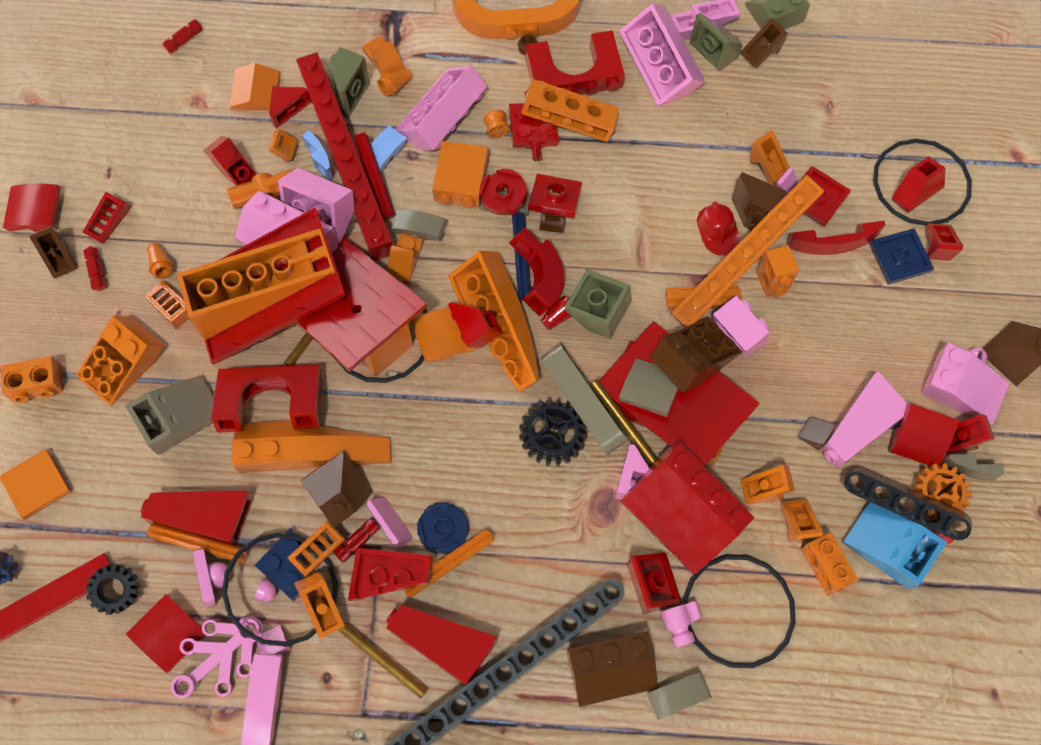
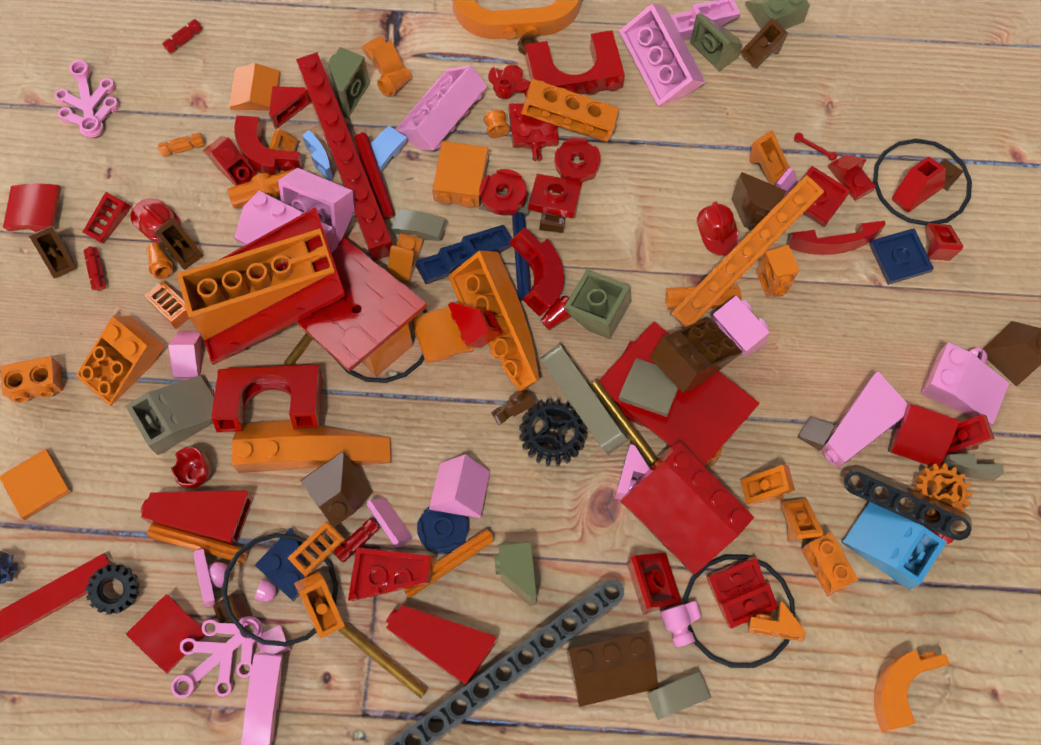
none -> bright pink plant [55,60,119,138]
none -> red piece [130,198,181,243]
none -> reddish brown slope [153,217,204,270]
none -> orange axle [158,133,205,156]
none -> bright pink slope [169,331,203,379]
none -> red hair [171,447,211,488]
none -> reddish brown slope [213,593,252,624]
none -> red arch [234,115,304,175]
none -> dark blue slope [415,225,512,284]
none -> bright pink slope [429,454,490,518]
none -> red plate [488,65,531,99]
none -> reddish brown plate [491,390,535,425]
none -> olive slope [494,542,536,606]
none -> red plate [554,138,601,182]
none -> red slope [706,556,778,629]
none -> orange slope [748,601,806,642]
none -> red hinge [794,133,837,161]
none -> red slope [827,154,876,201]
none -> orange arch [874,650,950,732]
none -> reddish brown plate [940,158,964,191]

